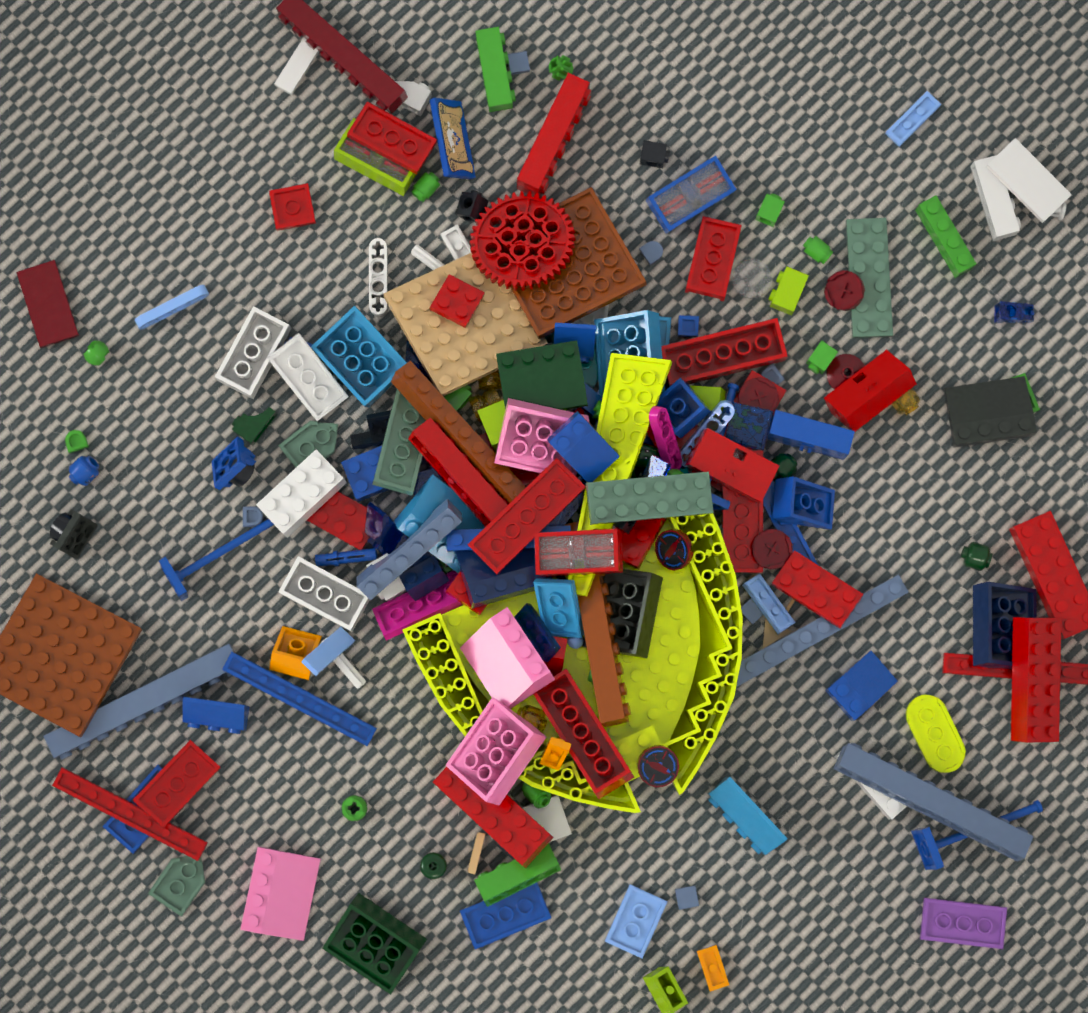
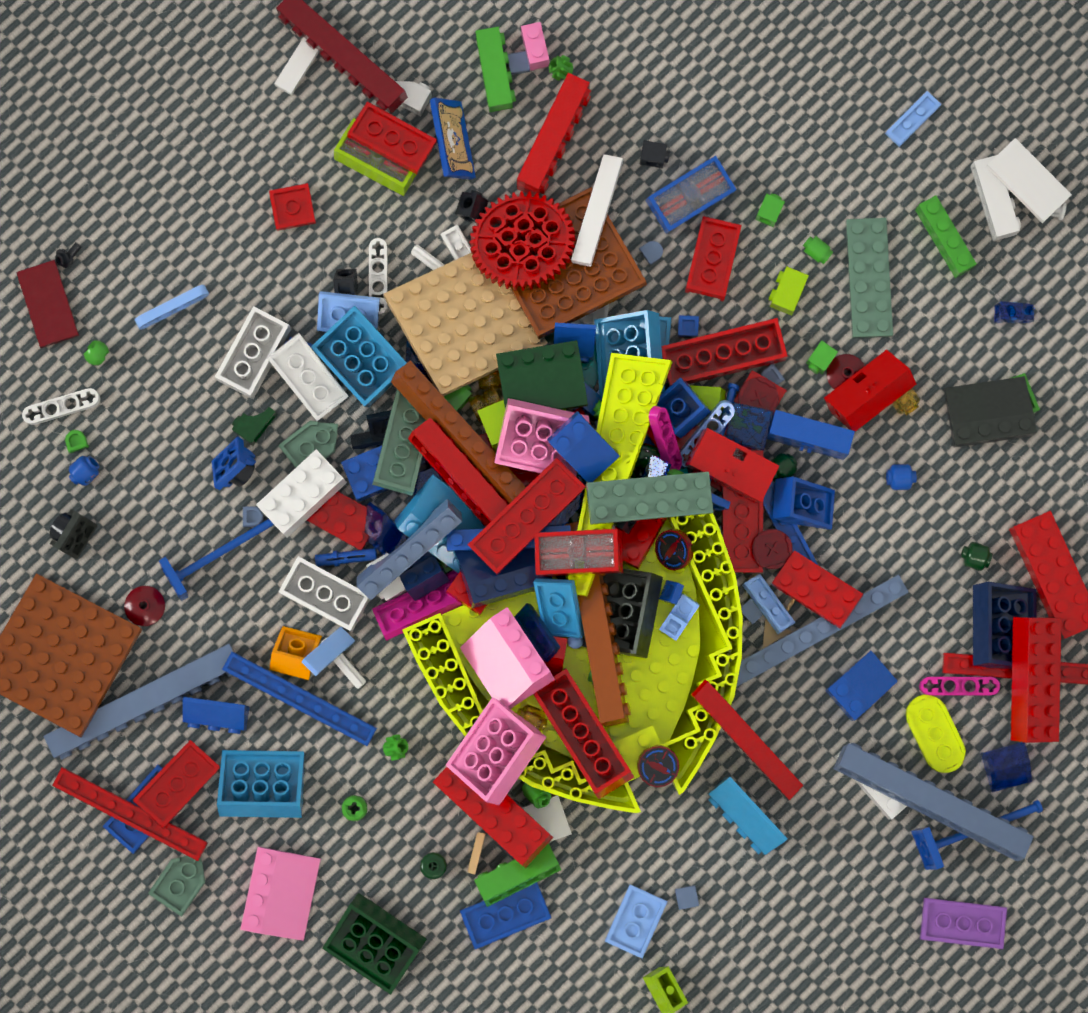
bright green brick [411,172,440,202] -> none
red plate [430,274,485,328] -> none
light orange plate [539,737,571,771] -> none
light orange plate [696,945,729,992] -> none
clear tile [731,259,772,299] -> none
dark red tile [824,270,865,311] -> none
none -> white beam [22,388,100,425]
none -> black plate [55,242,82,268]
none -> dark red dish [124,586,165,626]
none -> dark azure slope [217,750,304,818]
none -> light blue tile [317,291,380,332]
none -> black brick [333,269,358,295]
none -> bright green gear [383,734,408,761]
none -> bright pink brick [521,22,549,71]
none -> white tile [571,154,623,267]
none -> blue plate [659,580,684,605]
none -> light blue slope [659,593,700,641]
none -> red tile [691,680,803,800]
none -> blue head [886,464,917,490]
none -> dark pink beam [919,677,1000,696]
none -> clear blue slope [981,742,1032,792]

